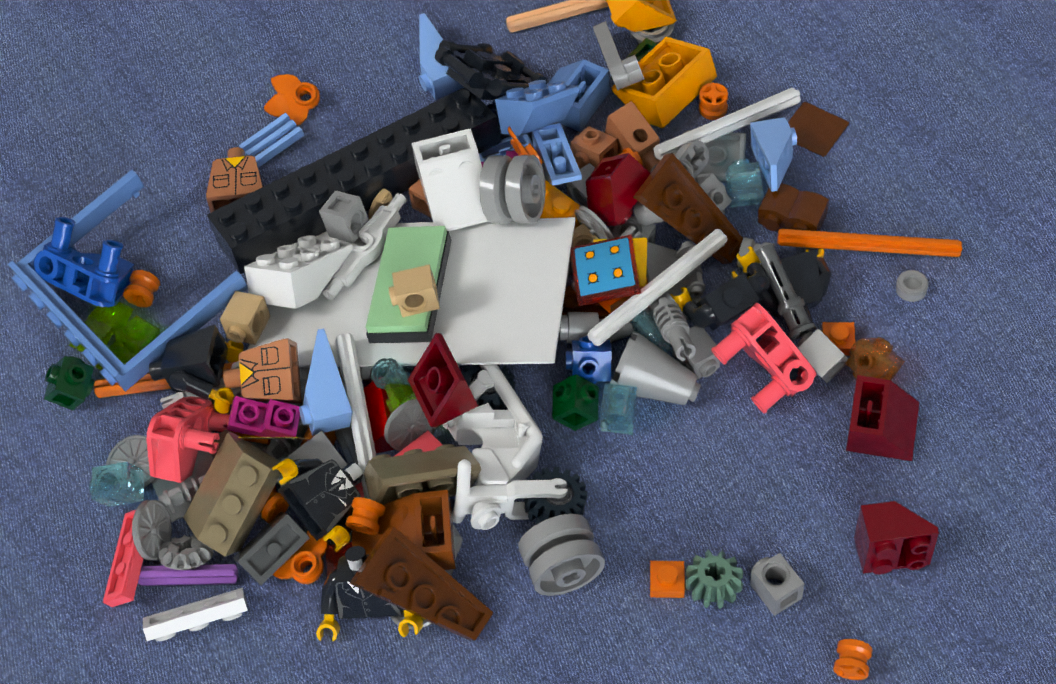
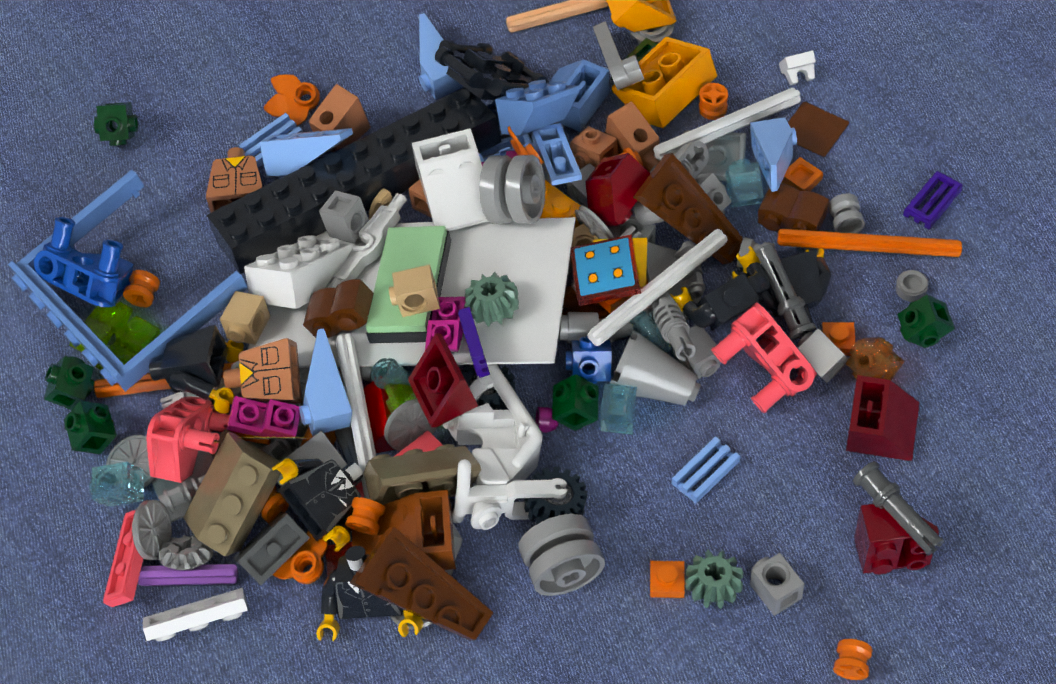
none -> dark green brick [64,400,117,454]
none -> dark green brick [94,102,138,146]
none -> light blue slope [260,128,353,179]
none -> reddish brown brick [303,279,374,338]
none -> nougat torso [309,84,371,152]
none -> dark pink slope [425,296,466,352]
none -> dark purple tile [458,307,490,378]
none -> sand green gear [464,272,519,327]
none -> magenta hinge [535,407,559,433]
none -> light blue tile [671,436,740,503]
none -> white tile [779,50,816,86]
none -> orange plate [781,157,823,191]
none -> light grey wheel [828,193,865,233]
none -> dark grey pin [853,461,944,556]
none -> dark green brick [897,294,955,348]
none -> dark purple tile [903,171,963,230]

